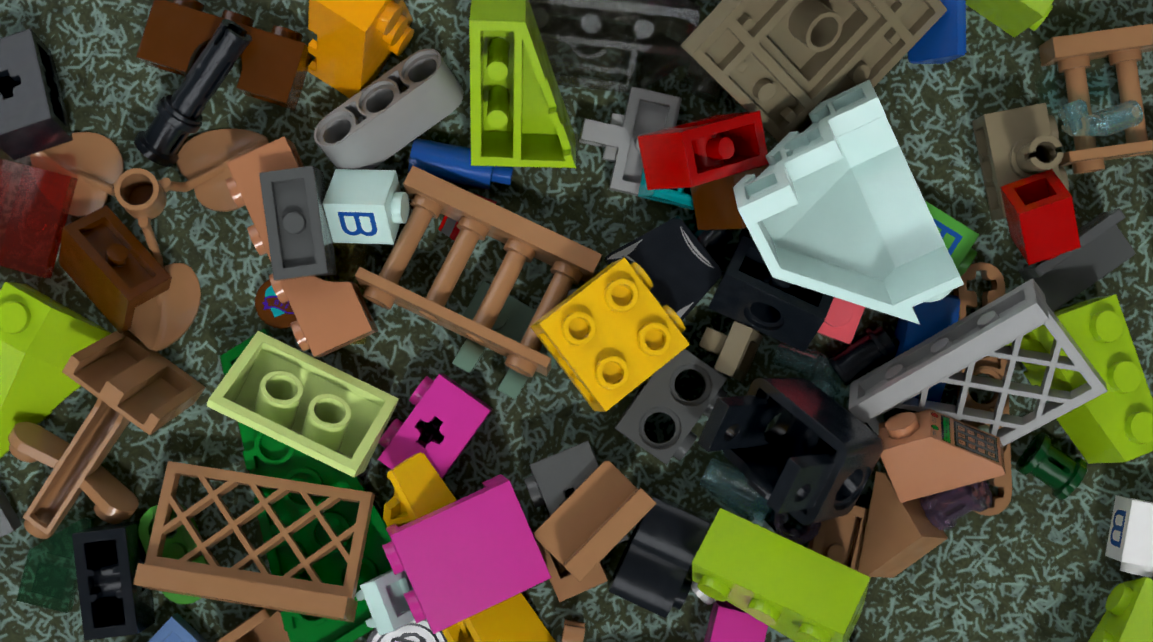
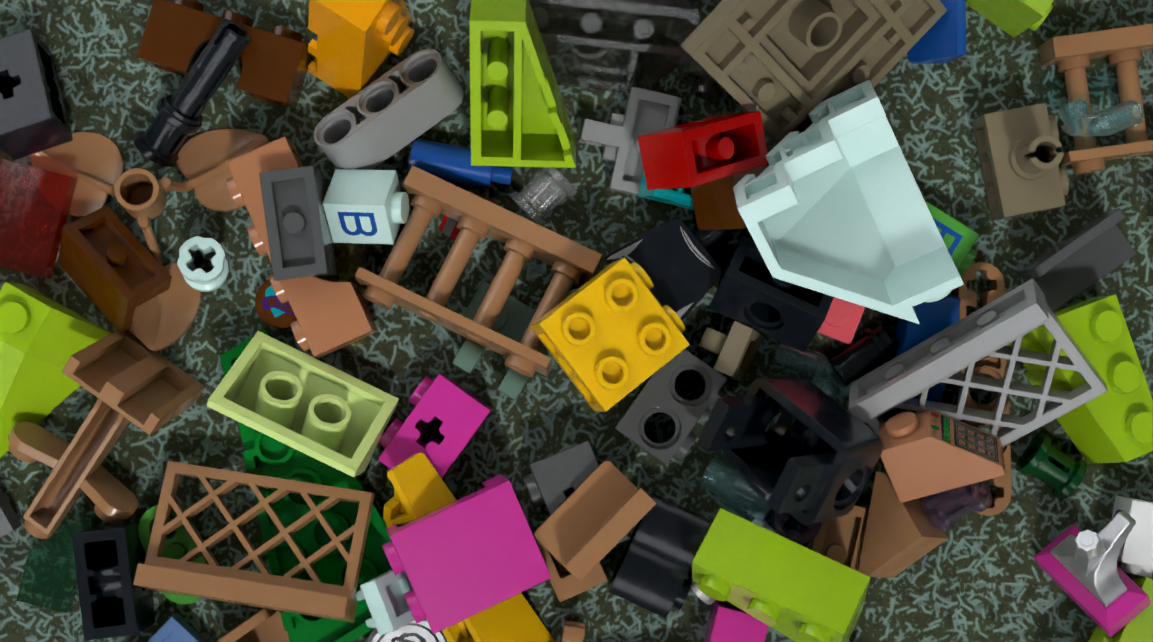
red brick [1000,169,1081,265] -> none
none -> light aqua bush [177,236,229,292]
none -> clear bush [509,167,577,226]
none -> piece [1034,511,1151,638]

